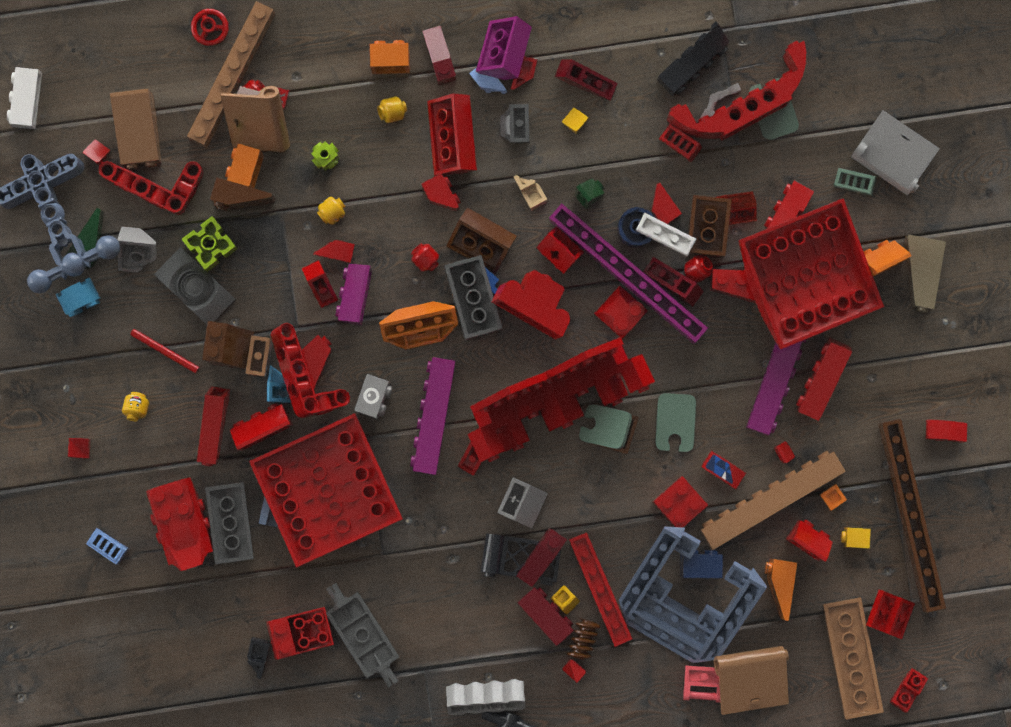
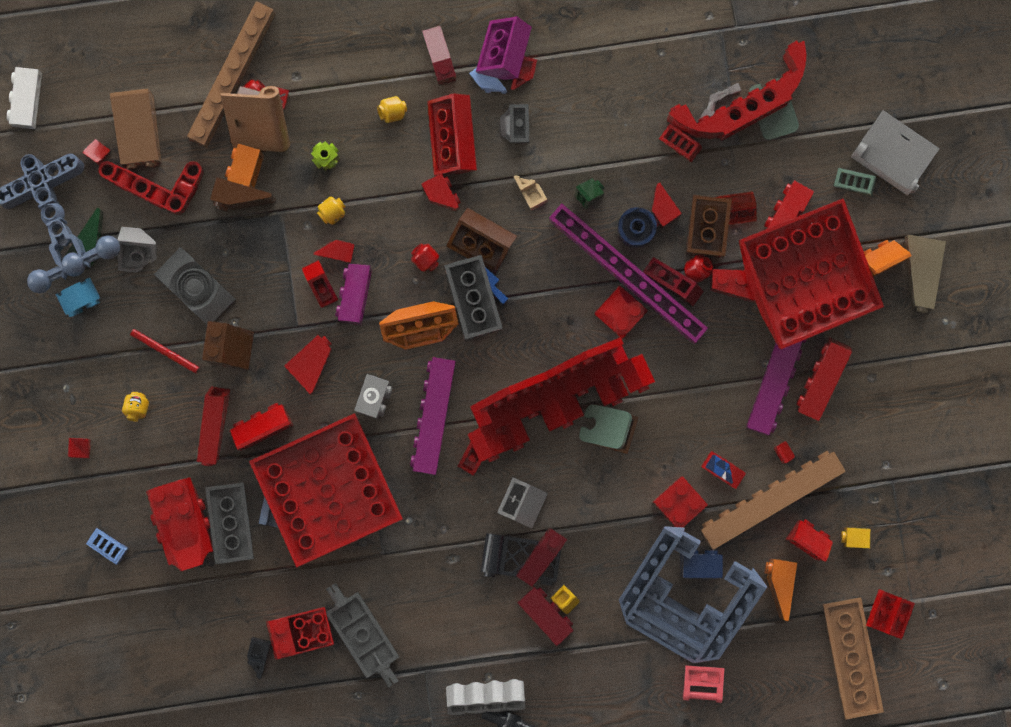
lime brick [182,216,238,272] -> none
red piece [191,9,229,46] -> none
medium nougat brick [245,335,273,378] -> none
dark azure slope [267,365,291,403] -> none
red beam [271,323,350,418] -> none
orange brick [370,40,410,74] -> none
red brick [492,270,570,340] -> none
red brick [536,226,584,274] -> none
dark red slope [554,59,618,101] -> none
yellow slope [562,107,588,134] -> none
red slope [563,659,586,683] -> none
reddish brown piece [567,617,600,660] -> none
red plate [569,532,632,647] -> none
white tile [636,213,696,256] -> none
sand green piece [655,393,696,452] -> none
black wedge [657,21,729,96] -> none
medium nougat door [714,646,789,715] -> none
orange plate [820,484,847,511] -> none
reddish brown brick [879,419,946,613] -> none
red slope [889,668,928,713] -> none
red slope [926,419,967,443] -> none

